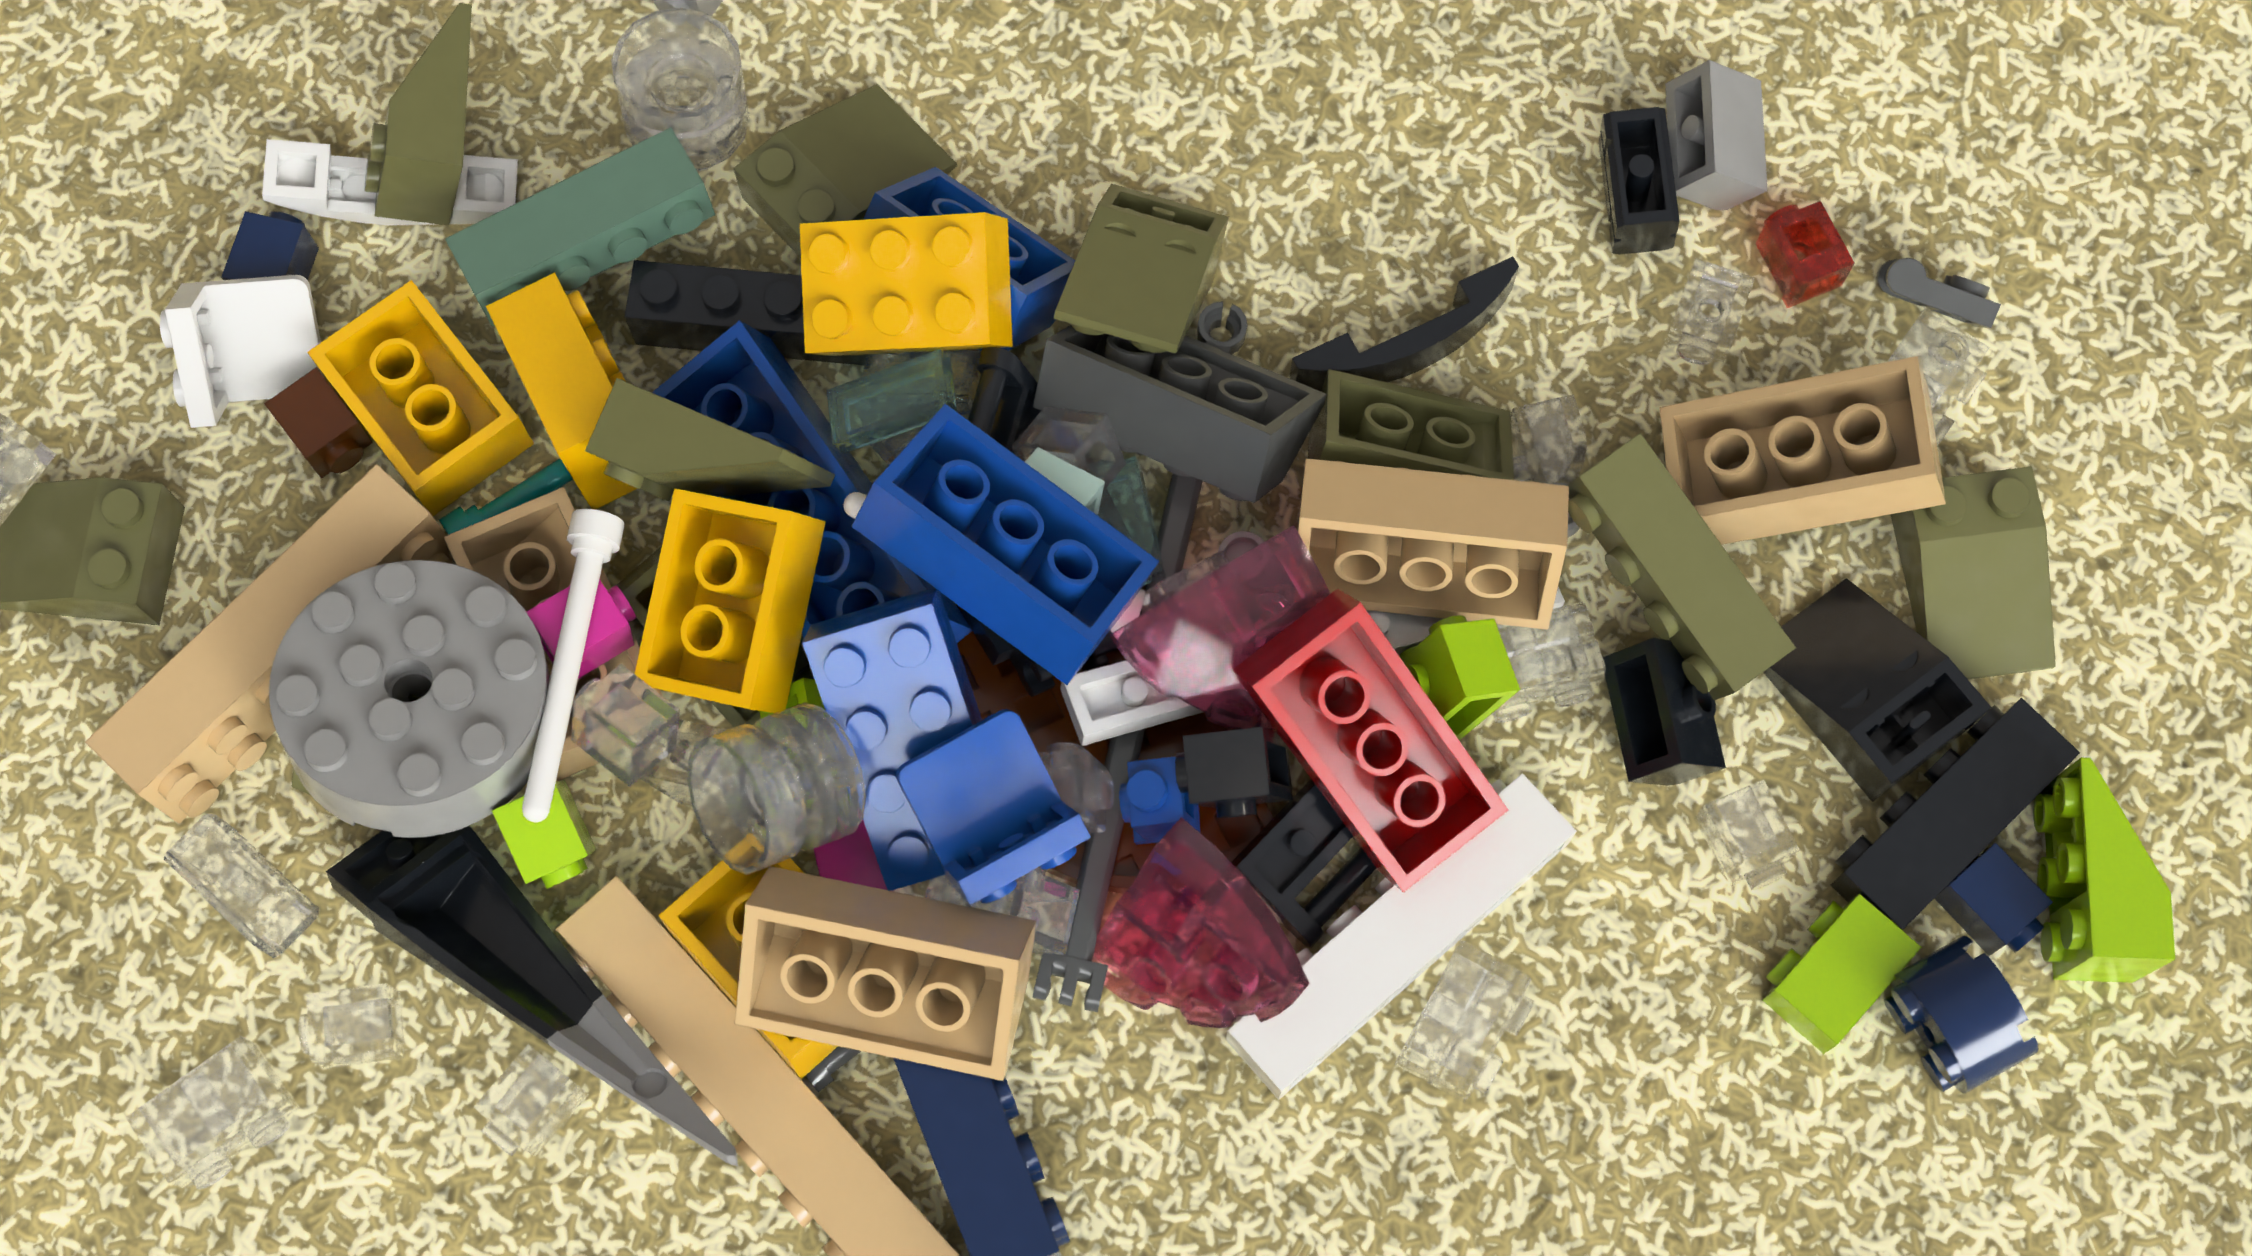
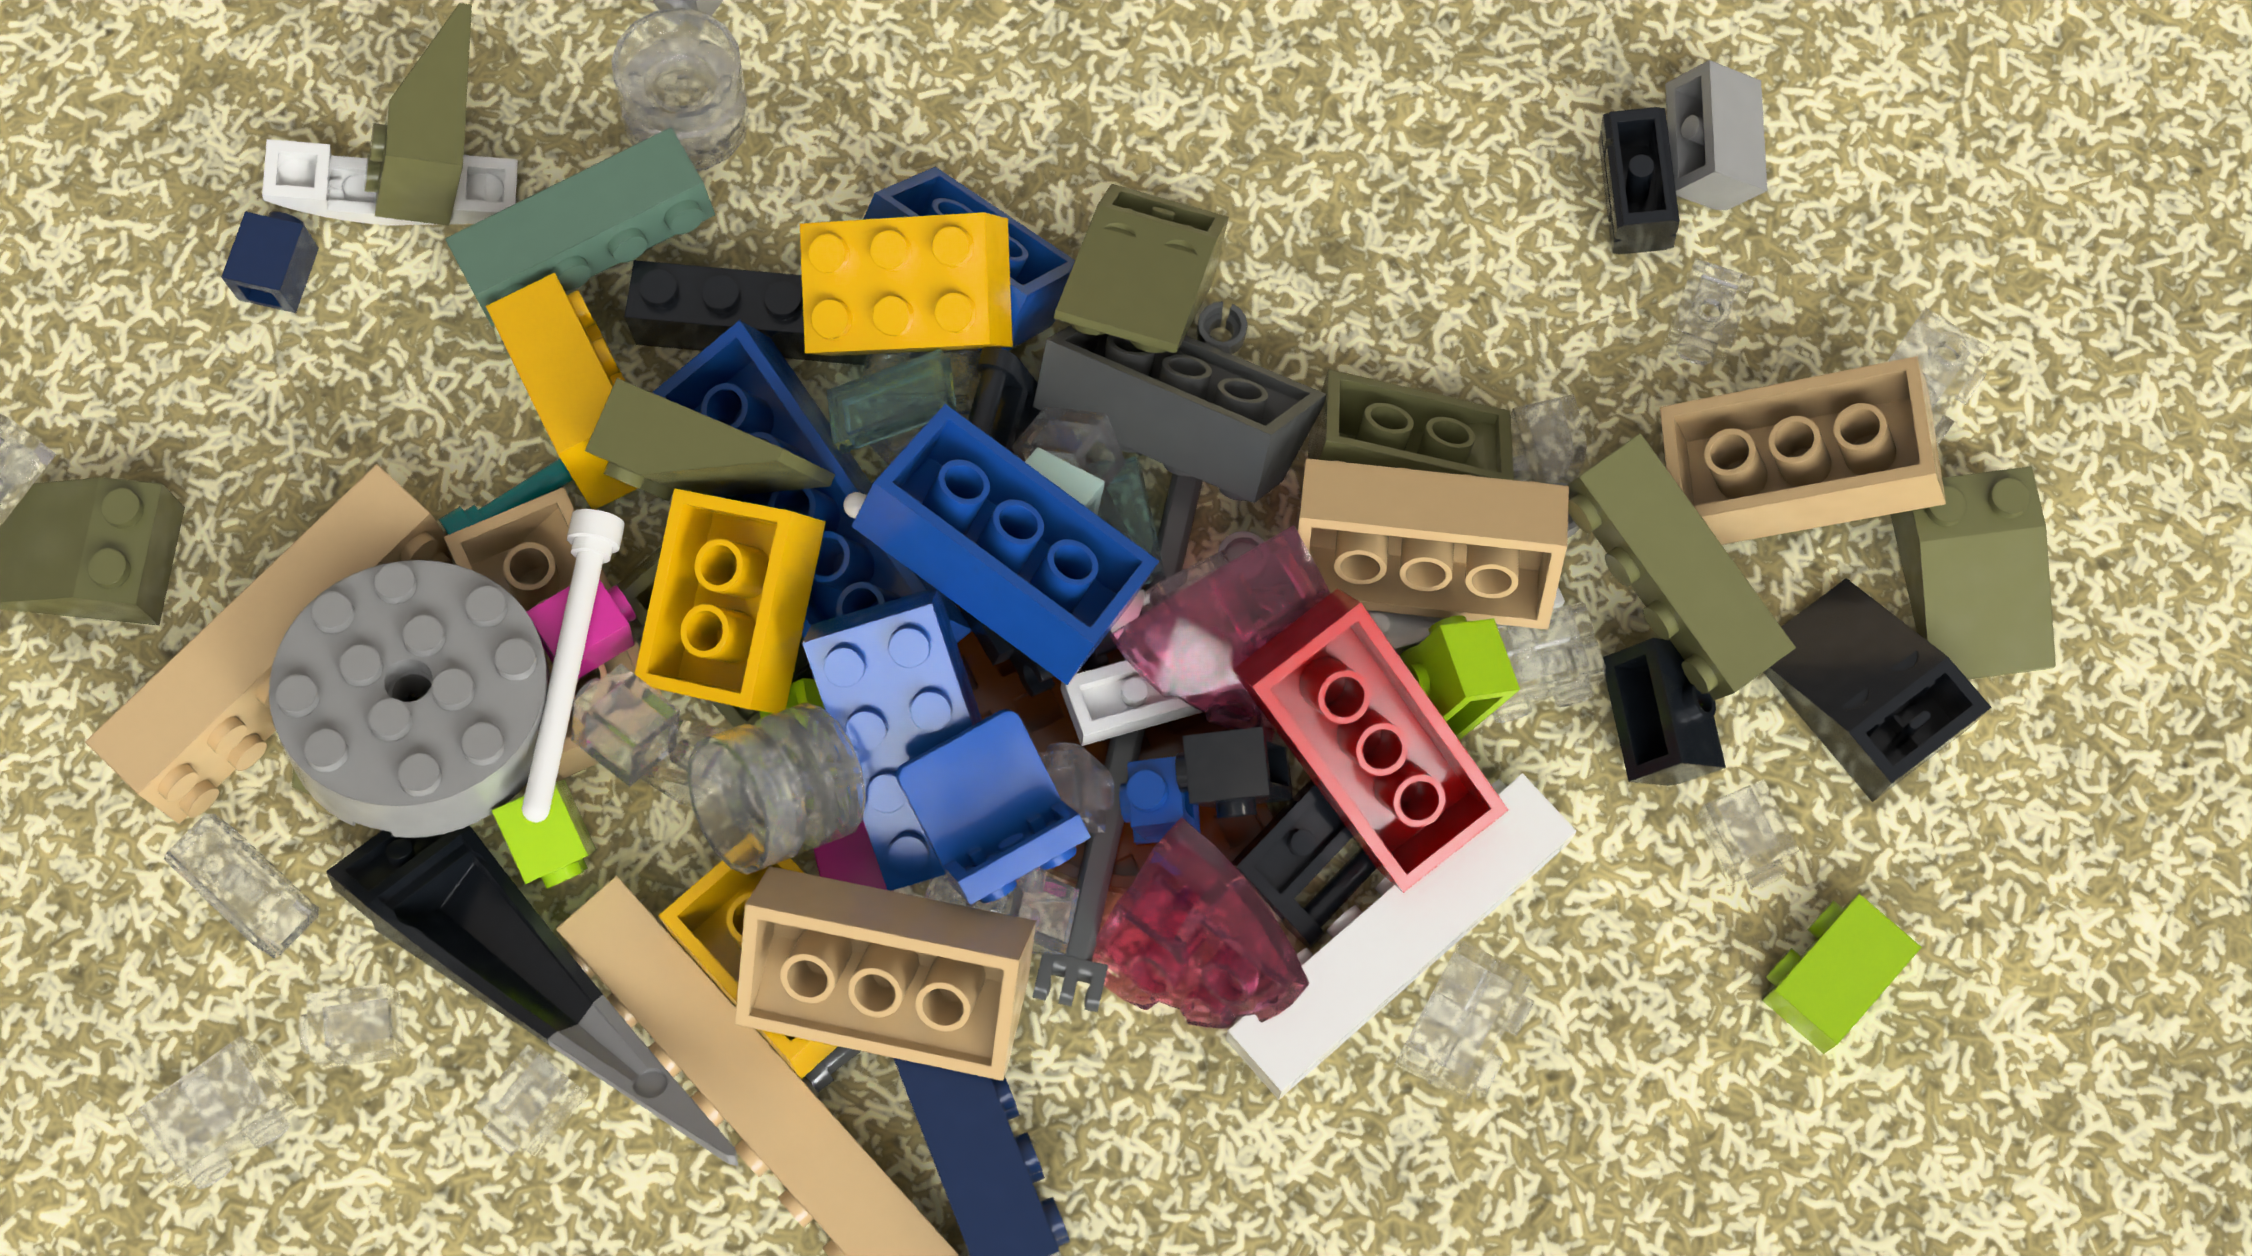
white bracket [160,275,328,428] -> none
reddish brown brick [264,367,373,479] -> none
yellow brick [307,280,534,516] -> none
olive slope [733,84,957,258] -> none
black slope [1290,257,1519,391] -> none
clear red brick [1756,201,1855,308] -> none
black brick [1830,698,2080,930] -> none
dark grey plate [1876,258,2001,328] -> none
dark blue brick [1884,936,2039,1093] -> none
dark blue brick [1934,843,2053,956] -> none
lime slope [2033,757,2176,983] -> none

